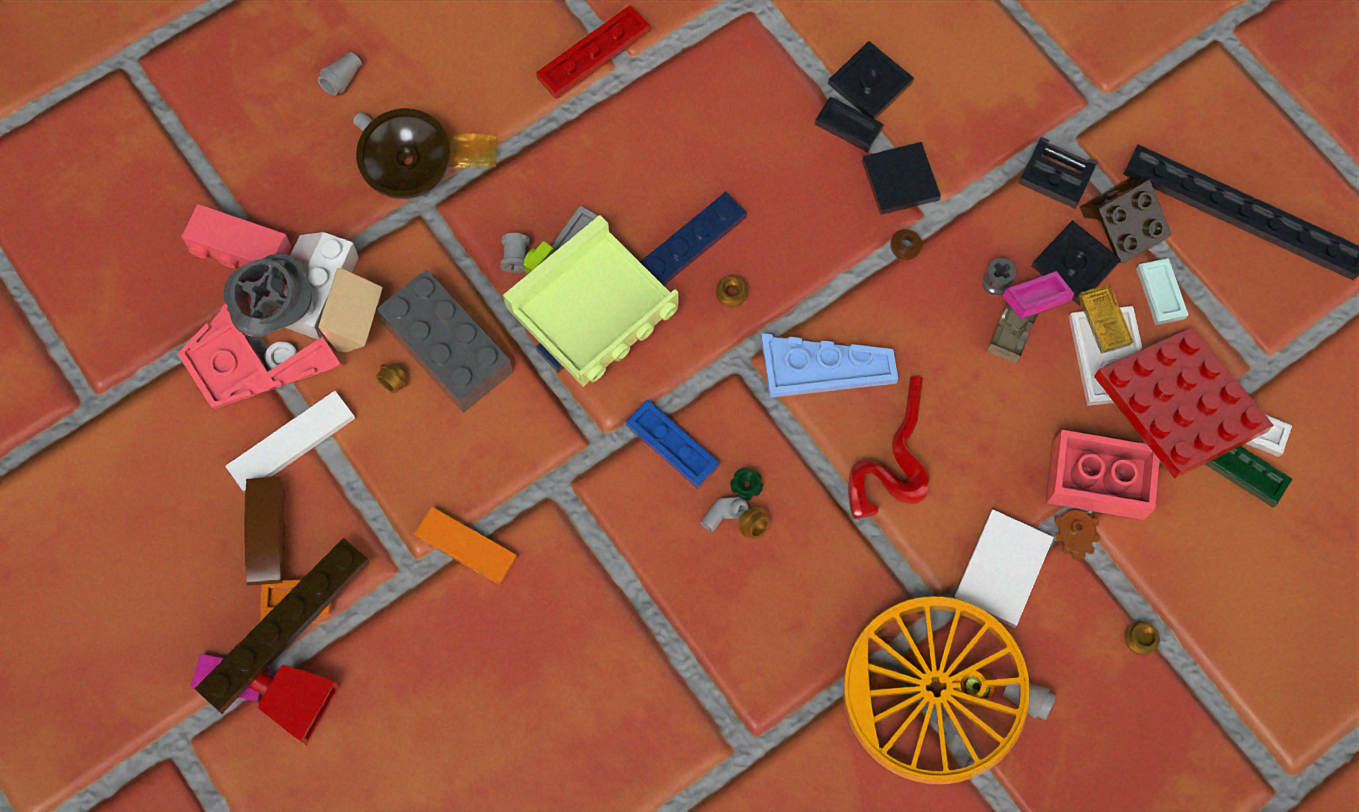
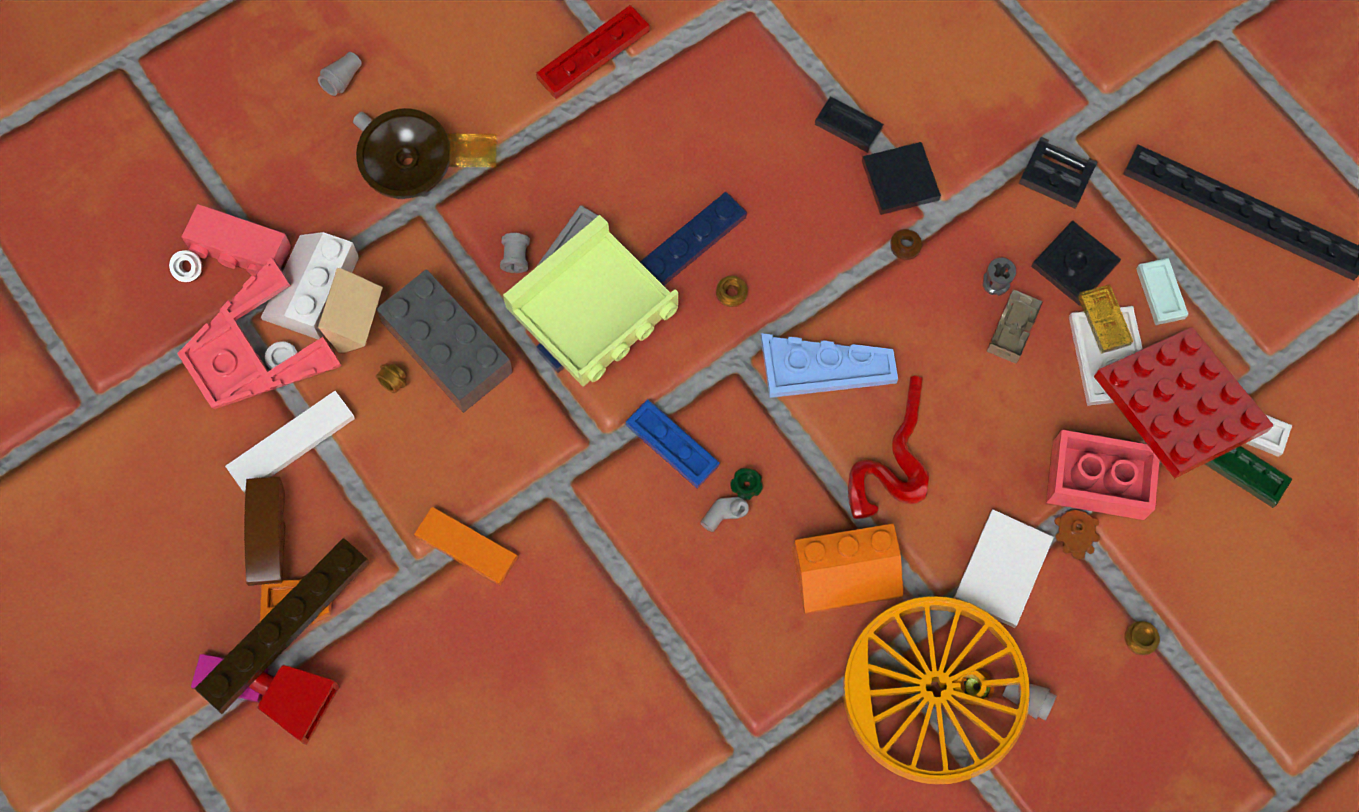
dark grey piece [224,254,312,337] -> none
lime plate [523,241,554,275] -> none
pearl gold plate [738,507,770,539] -> none
black tile [828,41,914,119] -> none
dark pink tile [1003,271,1074,319] -> none
dark brown bracket [1080,178,1171,263] -> none
none -> white plate [169,250,202,282]
none -> orange slope [792,523,903,614]

